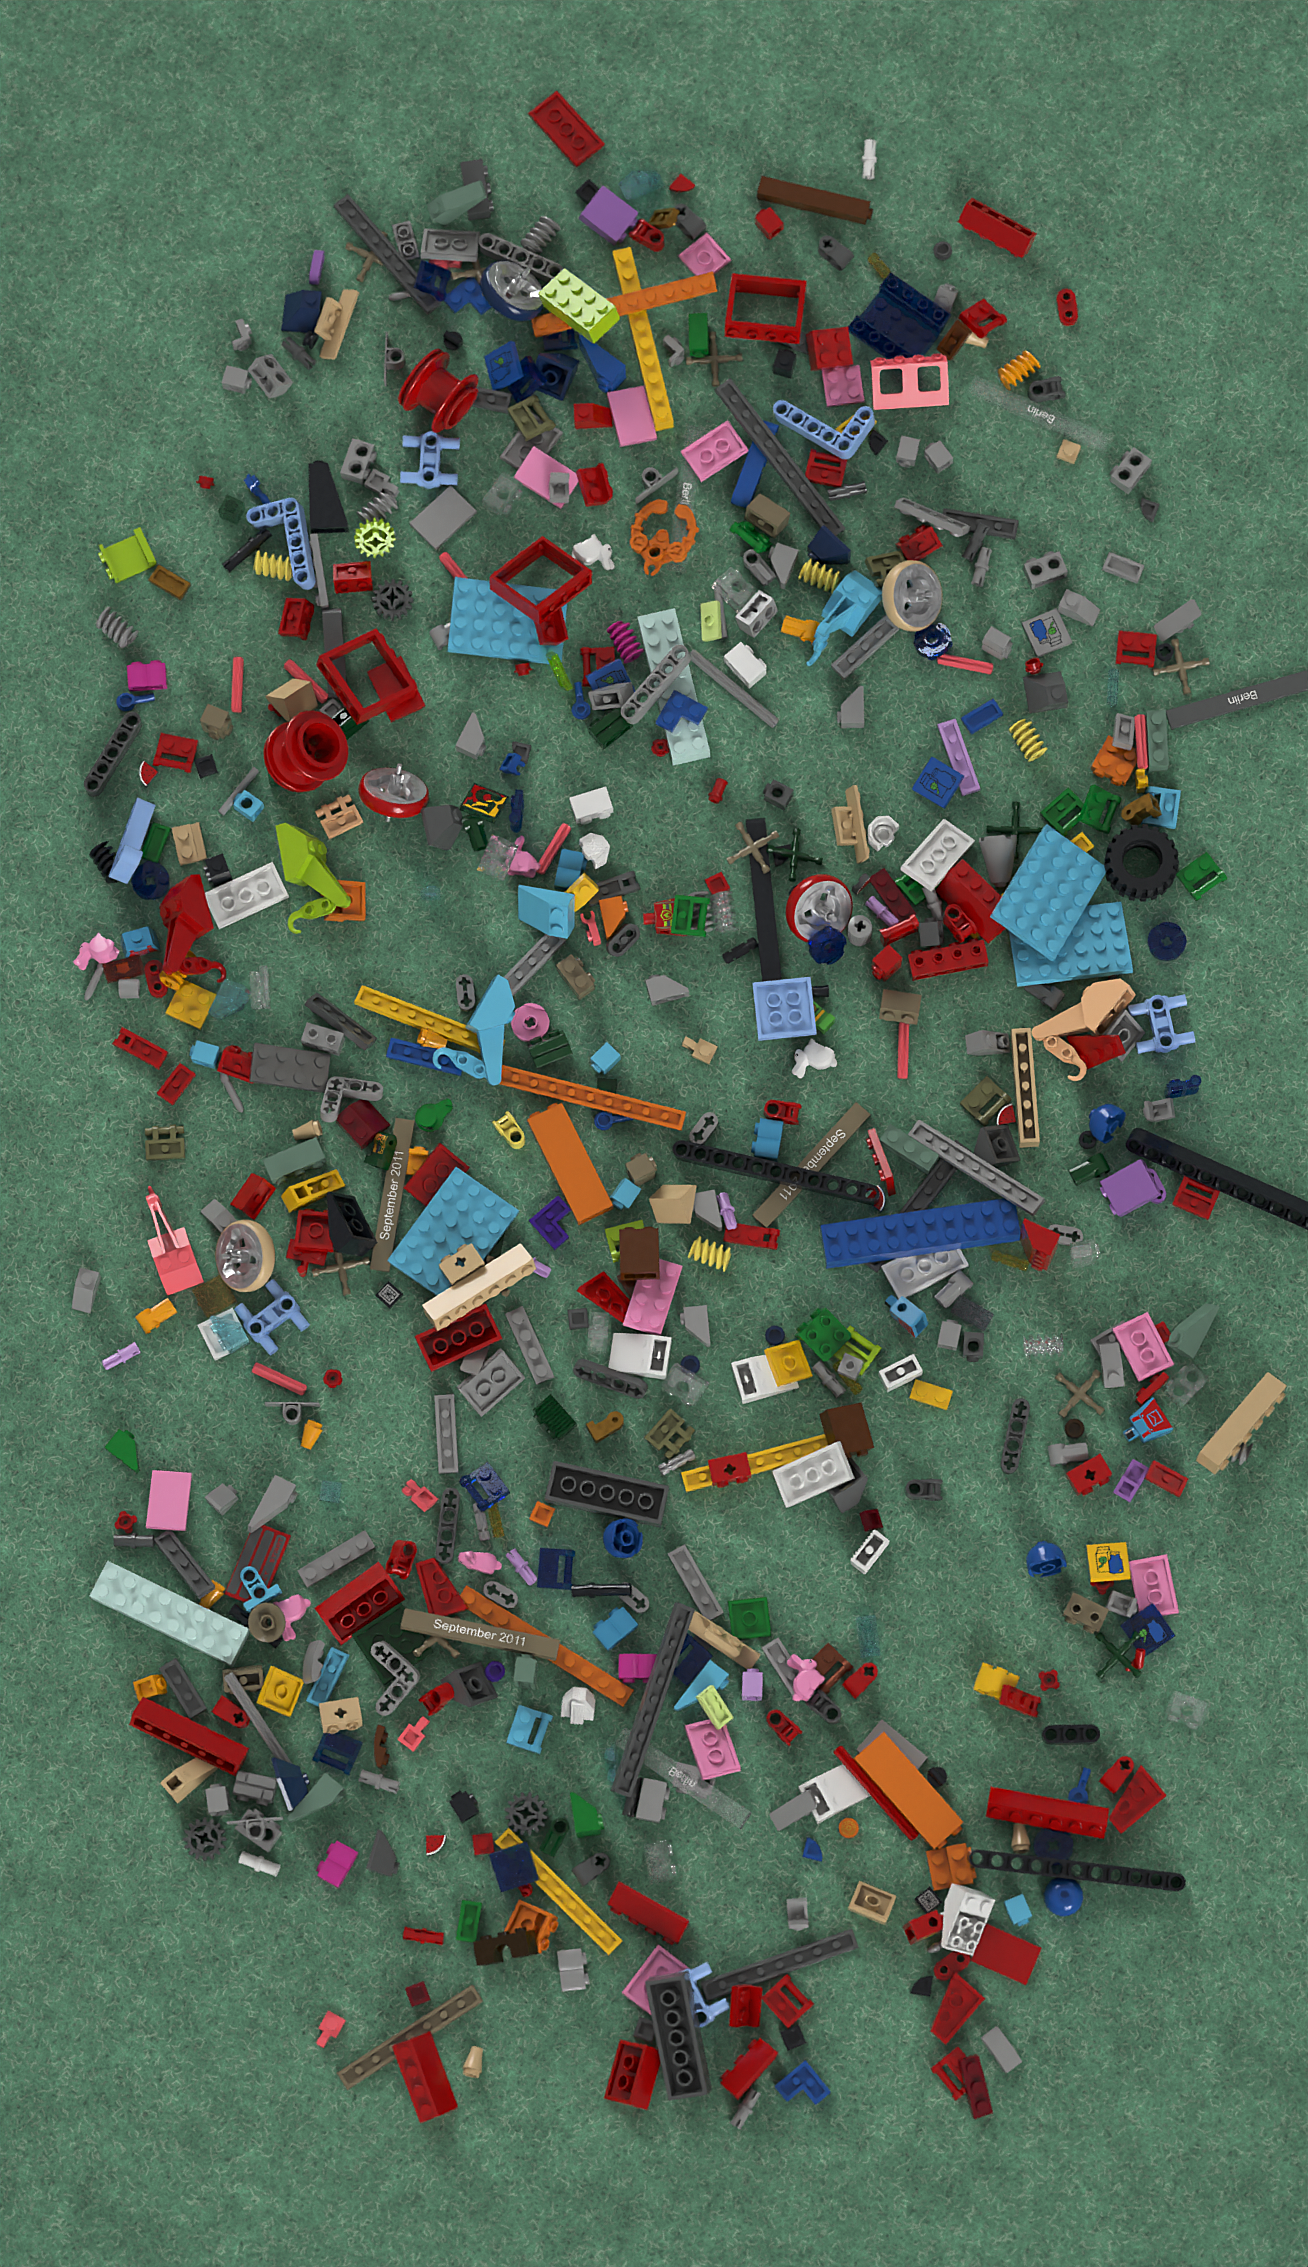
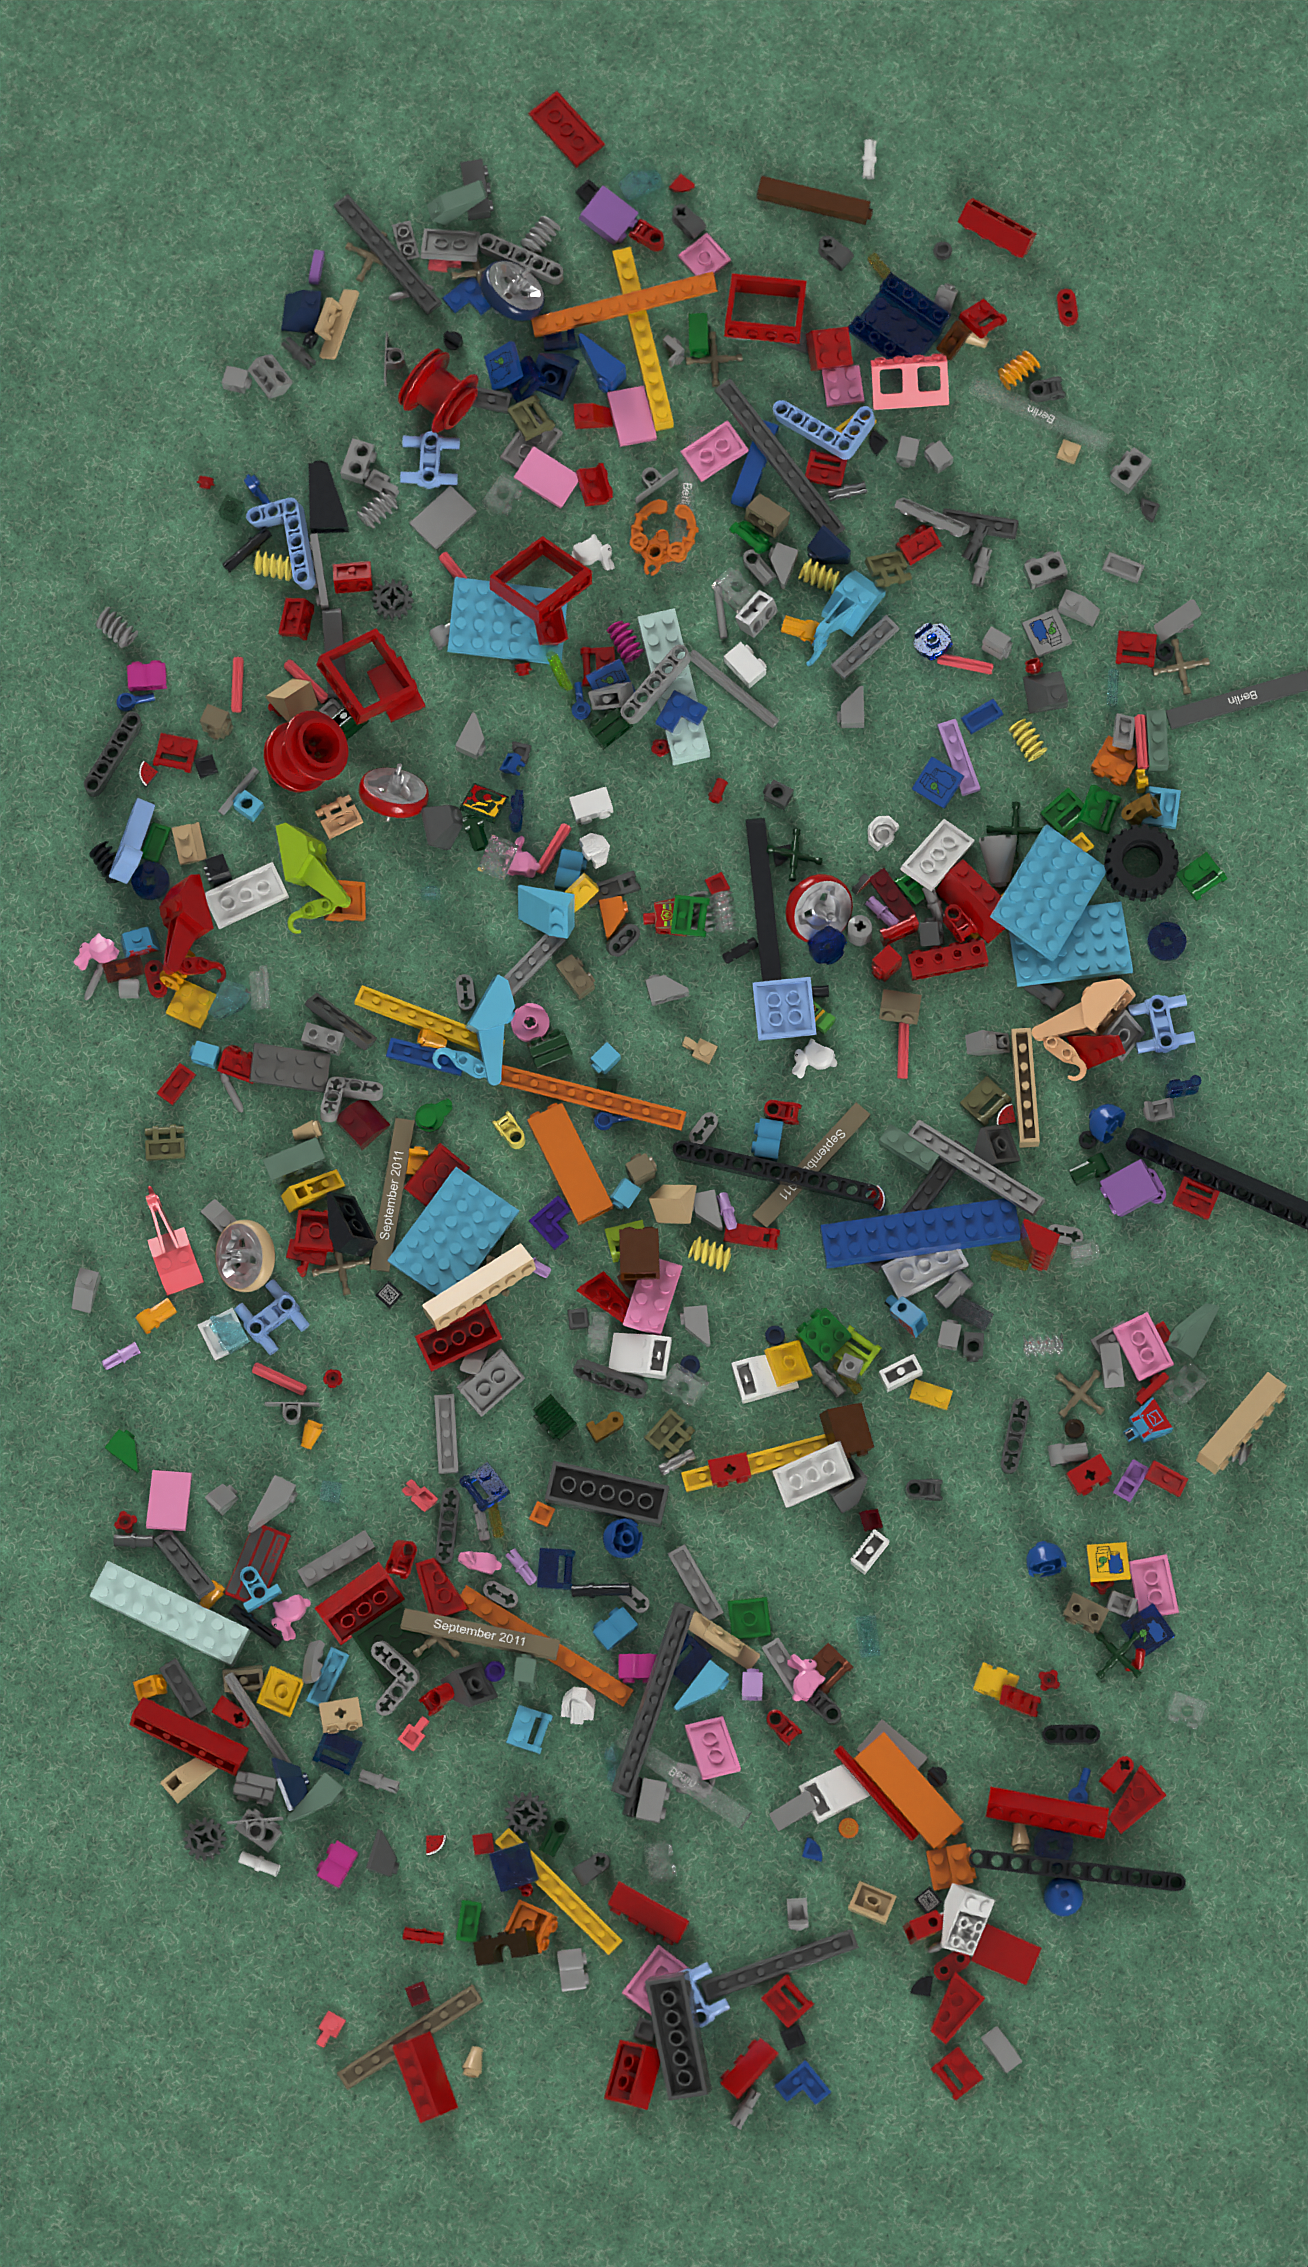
lime panel [98,527,157,583] -> none
red plate [112,1027,169,1070] -> none
pearl gold plate [148,564,191,601] -> none
clear orange piece [192,1275,237,1318] -> none
light grey brick [205,1784,232,1817] -> none
red panel [230,1173,276,1220] -> none
light grey bracket [232,318,252,351] -> none
dark tan dish [248,1603,286,1642] -> none
lime gear [354,518,396,558] -> none
dark green leg [364,1132,397,1171] -> none
reddish brown slope [374,1725,390,1769] -> none
clear blue plate [413,260,451,301] -> none
tan brick [439,1243,485,1286] -> none
black brick [449,1791,479,1823] -> none
light grey plate [505,1306,554,1385] -> none
lime brick [538,268,620,344] -> none
light grey bracket [549,472,569,503] -> none
green slope [570,1792,604,1838] -> none
coral plate [580,911,601,946] -> none
pearl gold plate [648,208,679,229] -> none
yellowish green plate [696,1685,734,1729] -> none
yellowish green plate [700,600,722,642] -> none
dark tan piece [726,822,779,874] -> none
red bracket [729,1984,762,2028] -> none
red brick [755,207,784,240] -> none
black brick [773,349,797,379] -> none
tan bracket [831,785,870,863] -> none
red piece [842,1662,878,1699] -> none
wing [866,1128,896,1196] -> none
flat silver wheel [882,560,942,632] -> none
dark red plate [958,2054,993,2119] -> none
medium azure brick [1004,1894,1032,1927] -> none

